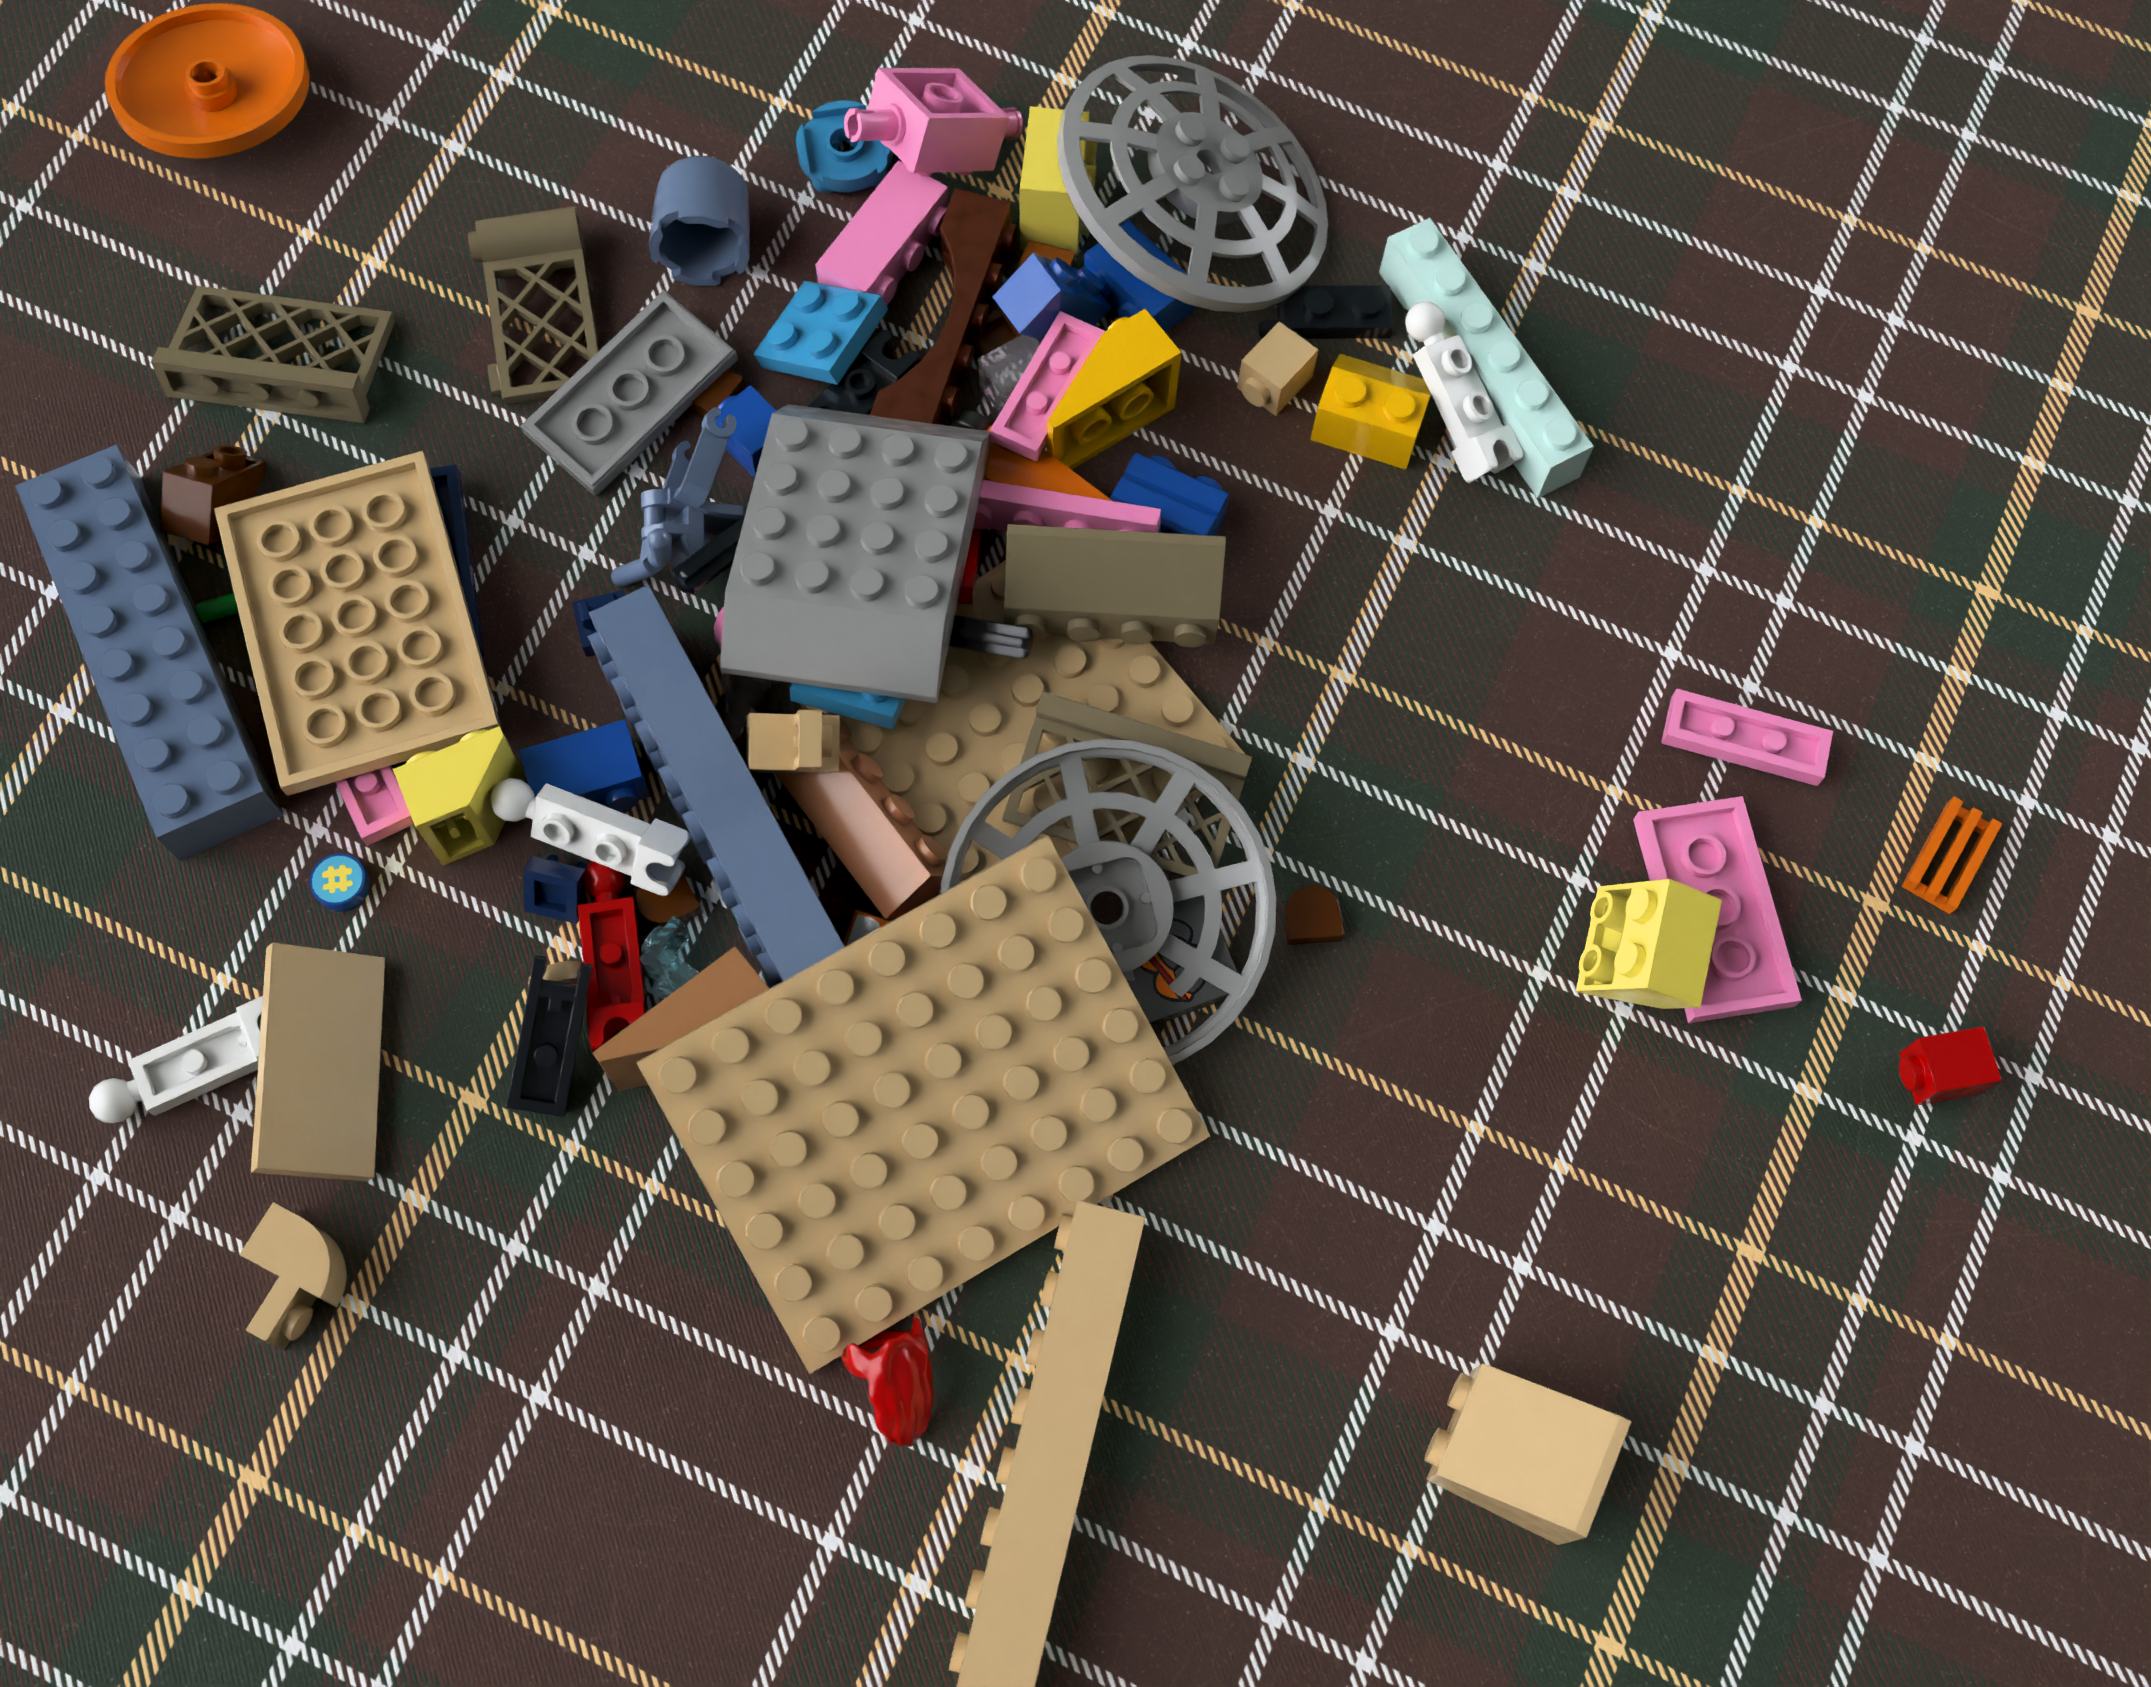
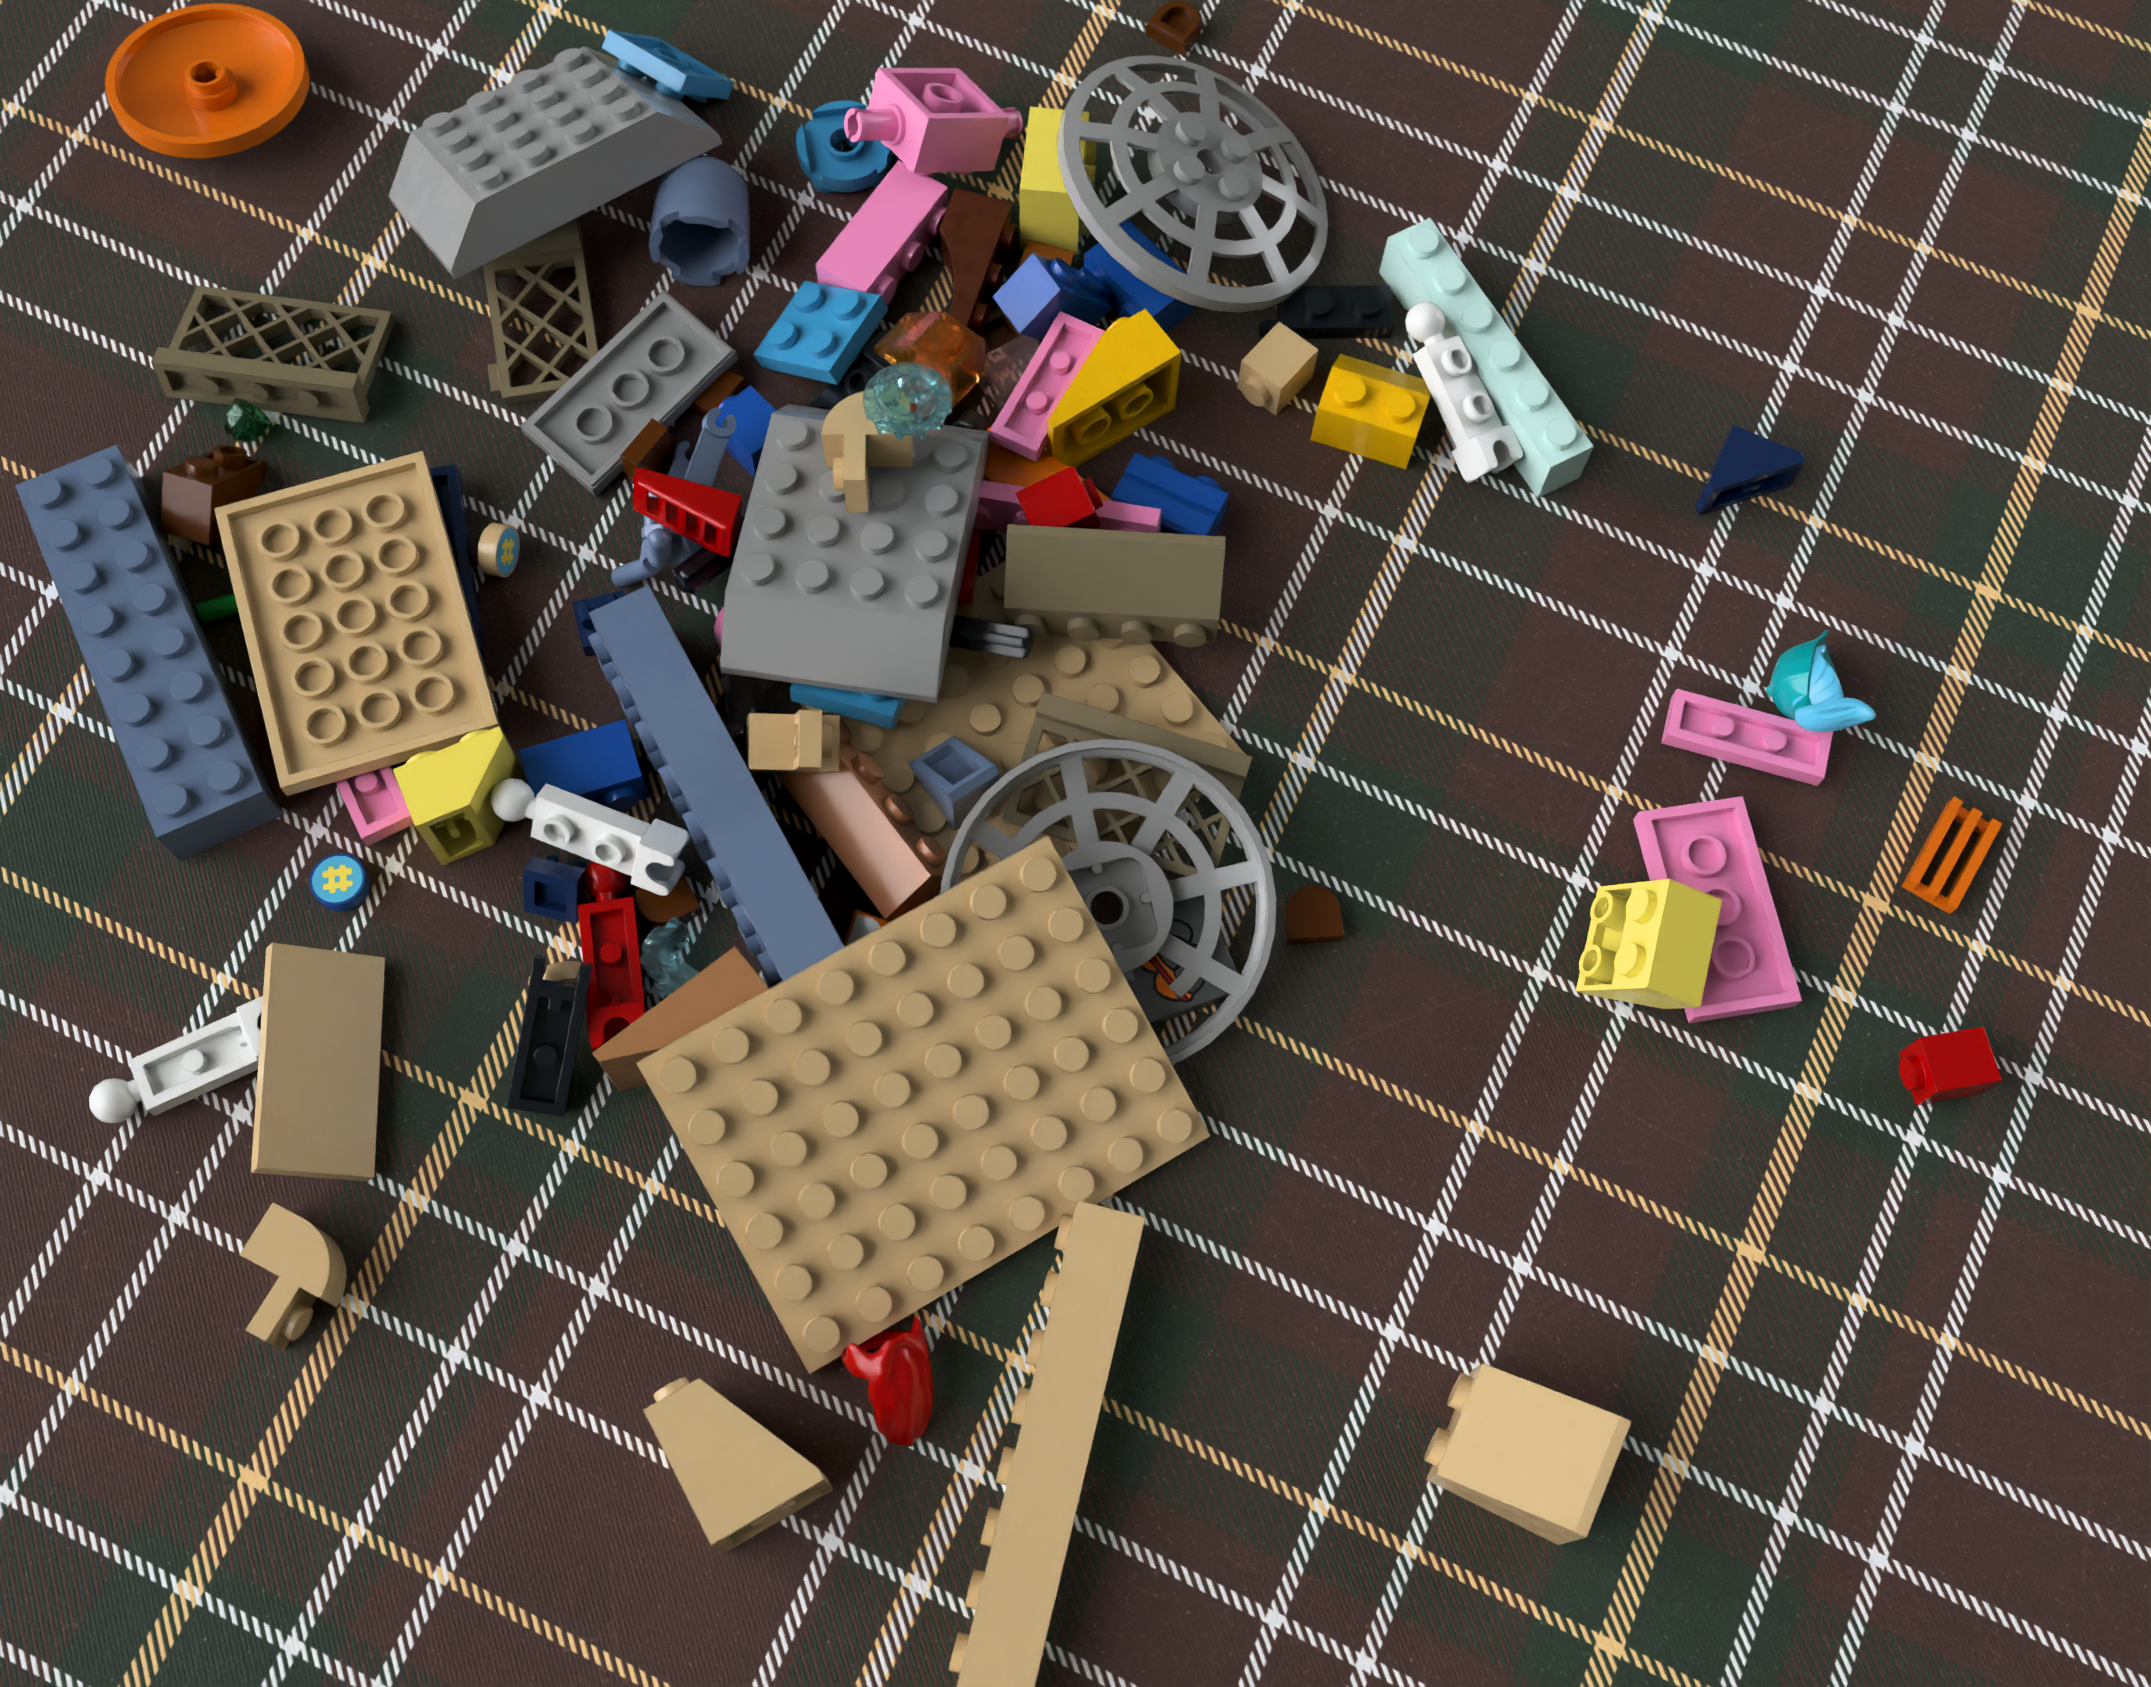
none -> clear green hinge [222,398,271,443]
none -> light grey slope [389,47,722,279]
none -> tile [477,523,520,577]
none -> dark azure plate [602,30,735,103]
none -> reddish brown tile [620,418,674,484]
none -> red slope [633,467,742,557]
none -> tan slope [643,1377,834,1553]
none -> tan brick [821,389,913,513]
none -> clear light blue gear [863,363,952,442]
none -> clear orange slope [874,311,986,408]
none -> sand blue slope [908,736,1000,831]
none -> red brick [1015,465,1103,529]
none -> reddish brown tile [1145,1,1202,57]
none -> dark blue slope [1695,425,1806,515]
none -> hair [1766,630,1876,732]

